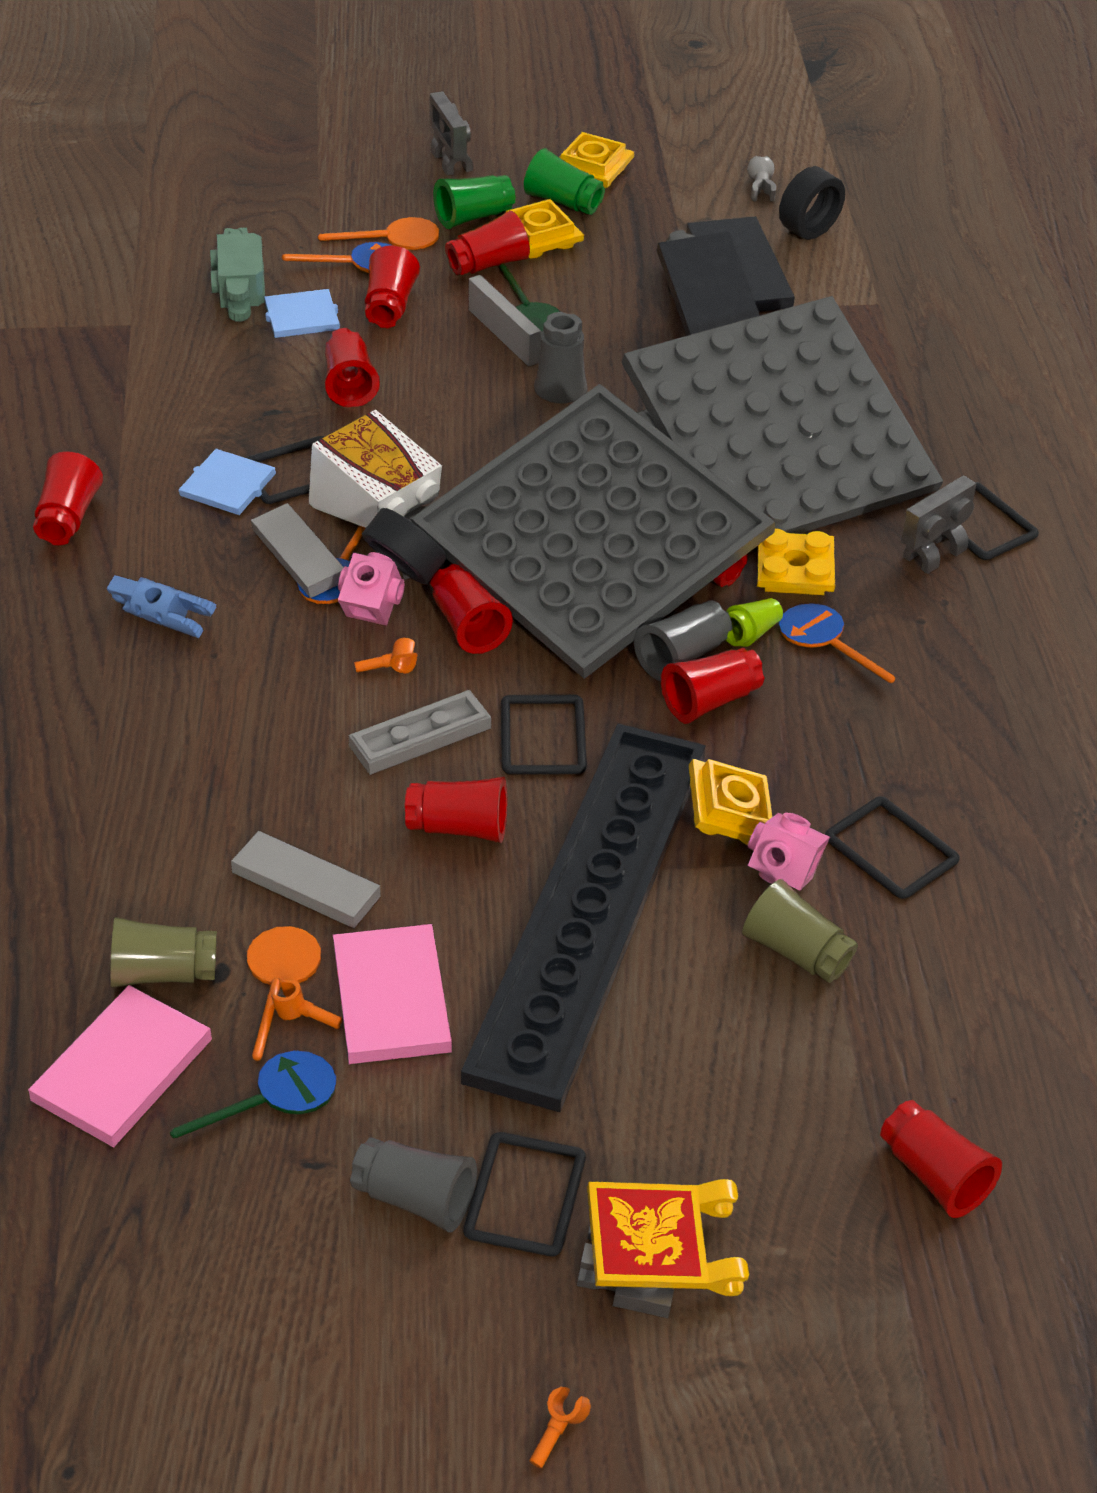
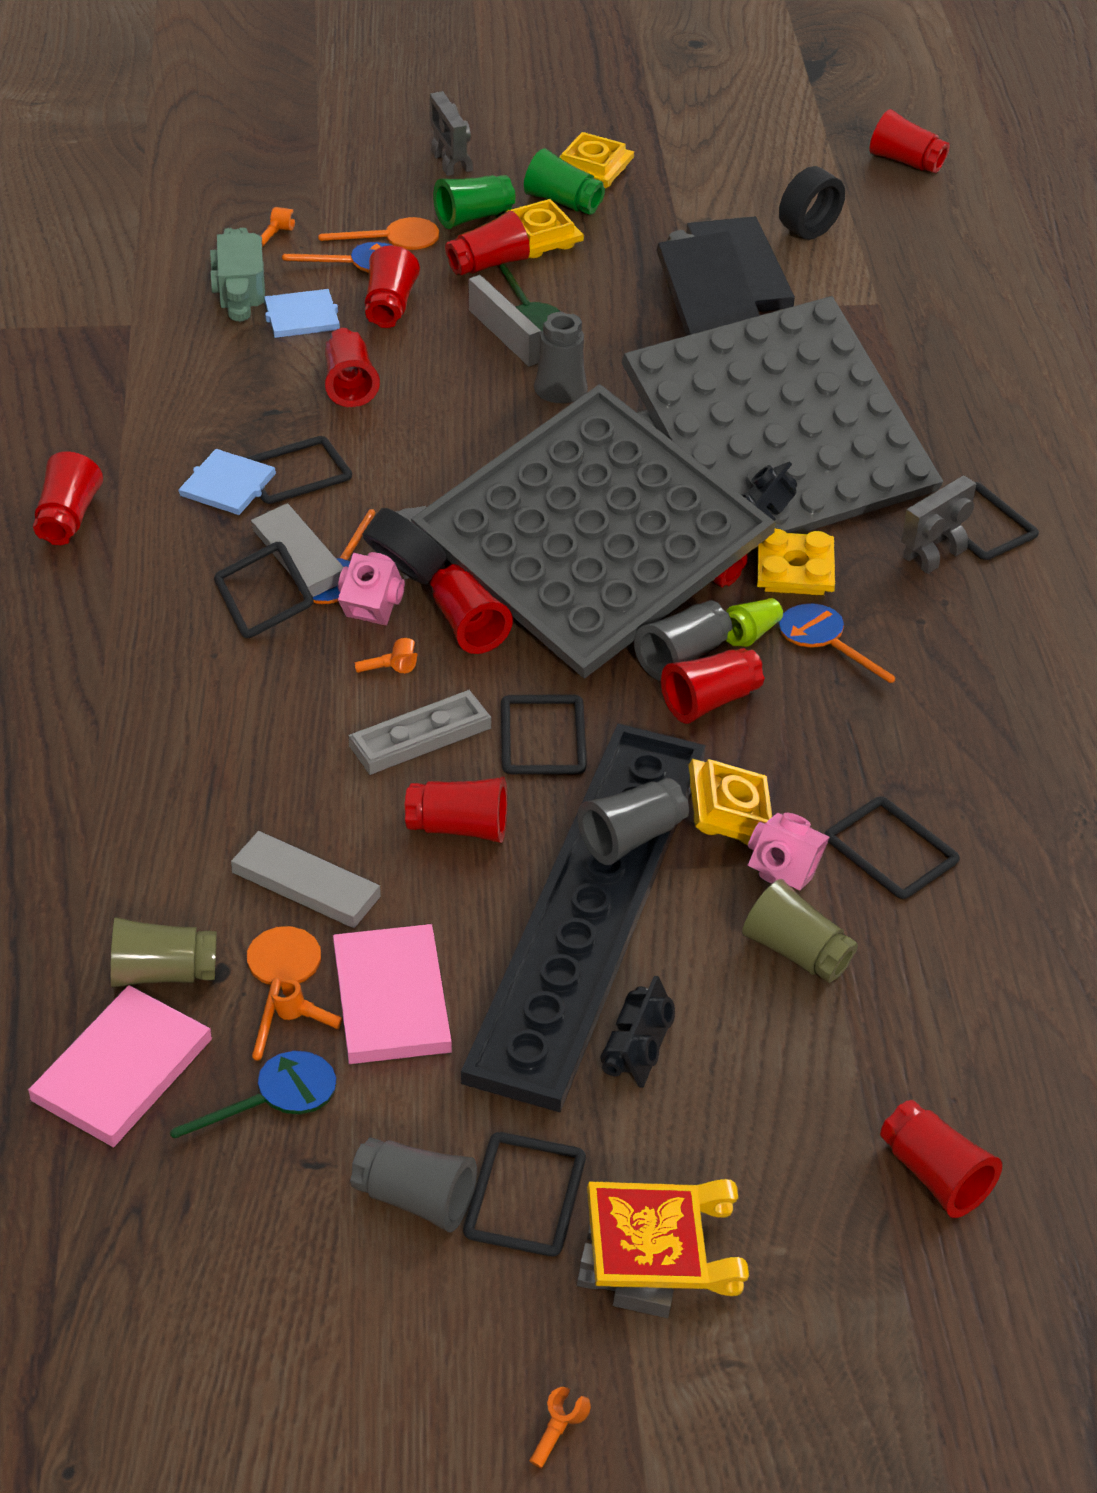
medium blue hinge [107,575,216,638] -> none
slope [309,410,442,528] -> none
light grey arm [747,156,777,202] -> none
none -> black piece [214,542,314,638]
none -> orange hand [261,207,295,247]
none -> dark grey plant [578,778,689,865]
none -> black hinge [600,976,675,1088]
none -> black hinge [742,461,797,521]
none -> red plant [869,109,950,173]

